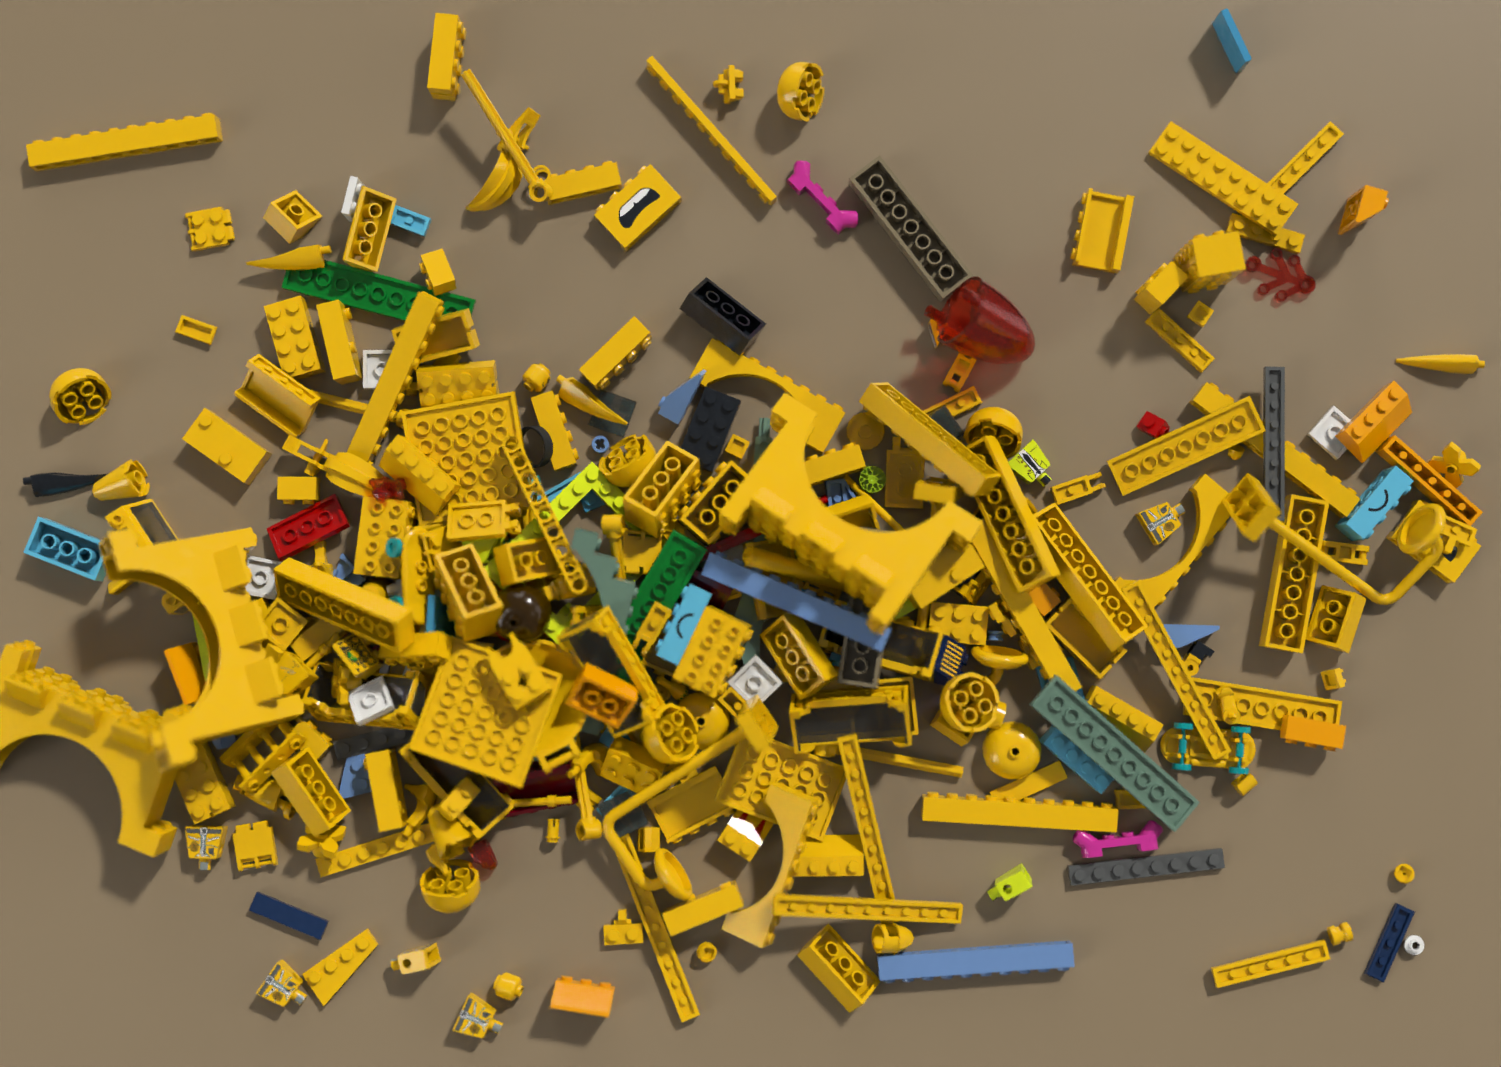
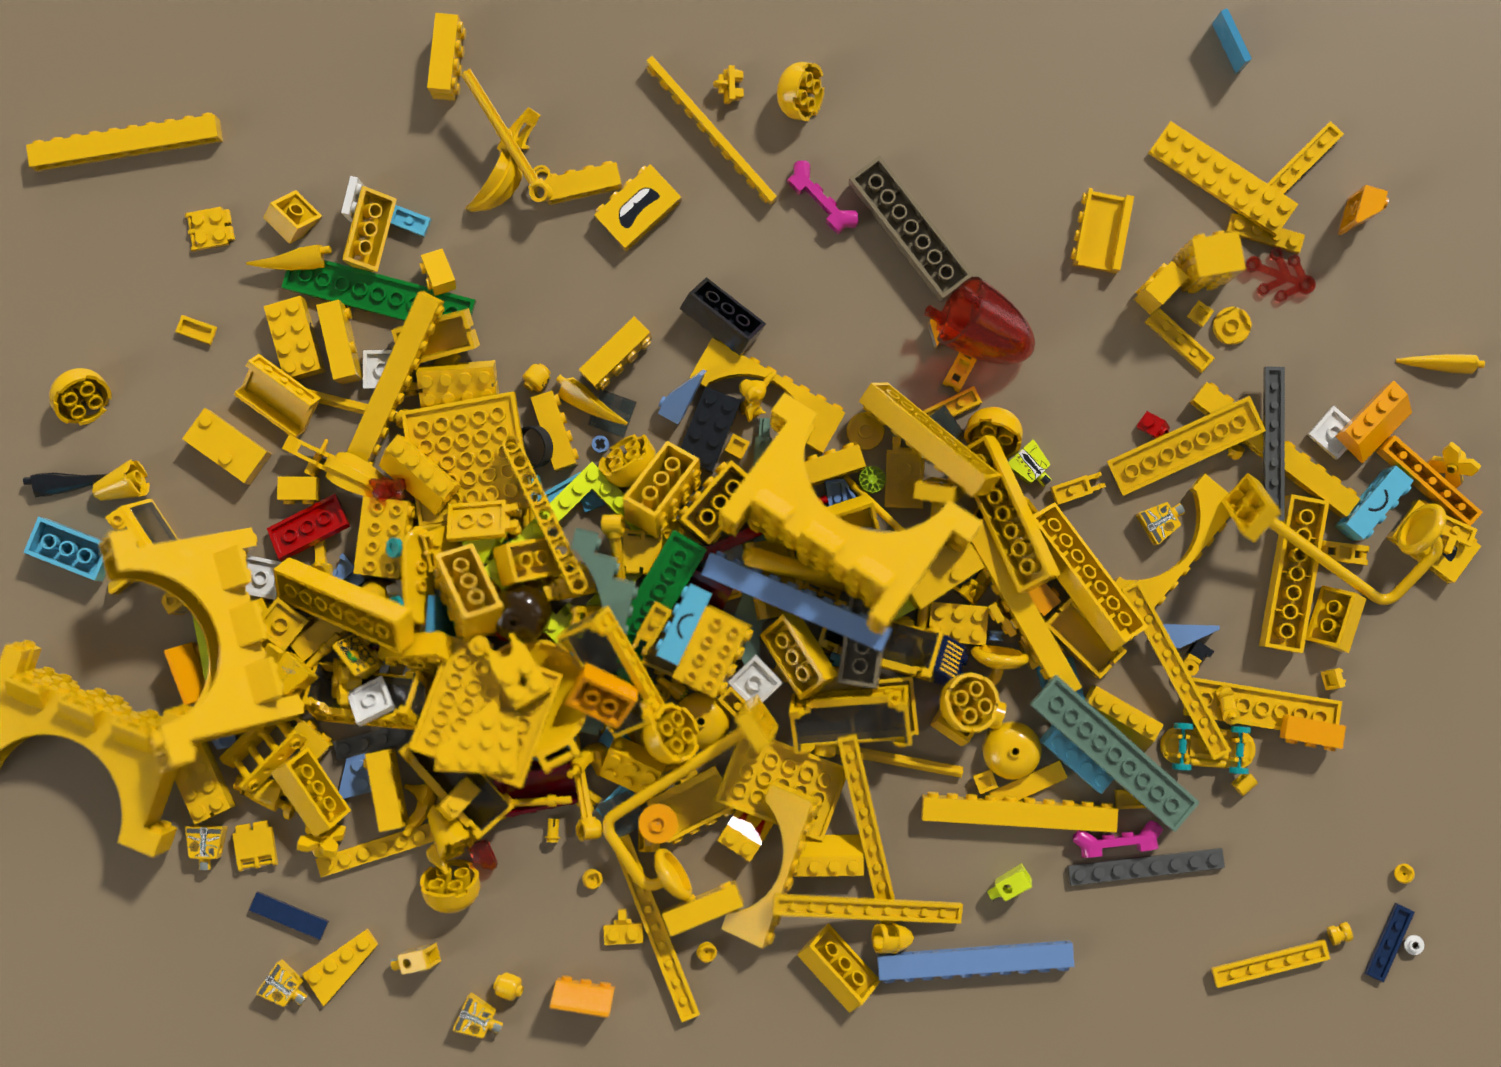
none -> yellow wing [435,695,520,774]
none -> yellow tile [469,636,490,656]
none -> yellow tile [582,869,603,889]
none -> light orange piece [639,803,678,844]
none -> yellow animal [739,371,776,422]
none -> yellow plate [973,769,998,794]
none -> yellow tile [1212,306,1252,345]

